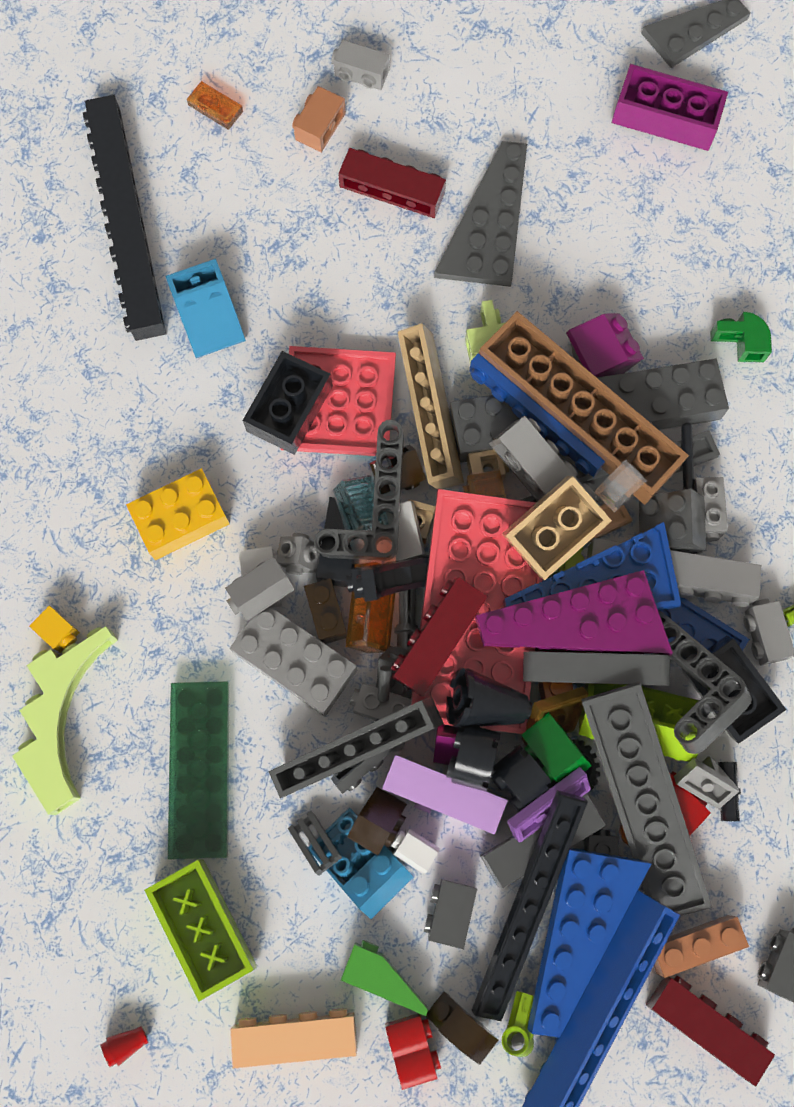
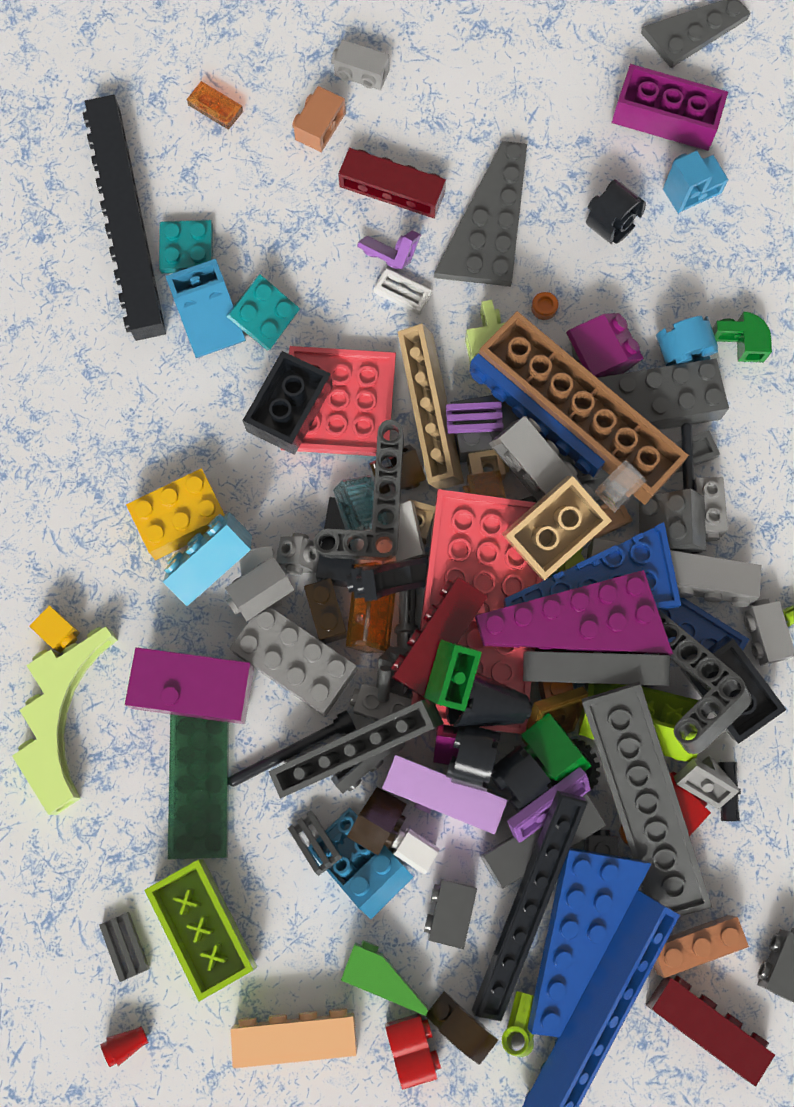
none -> dark grey tile [99,912,150,982]
none -> magenta brick [124,647,254,724]
none -> teal plate [159,220,213,274]
none -> medium azure brick [163,512,252,606]
none -> teal plate [226,274,300,351]
none -> black piece [228,710,357,787]
none -> medium lavender bracket [357,230,421,269]
none -> white tile [374,268,432,315]
none -> green brick [424,639,482,711]
none -> medium lavender tile [446,402,503,434]
none -> orange tile [531,292,559,320]
none -> black brick [586,179,646,244]
none -> dark azure brick [656,316,718,366]
none -> dark azure brick [663,151,729,213]

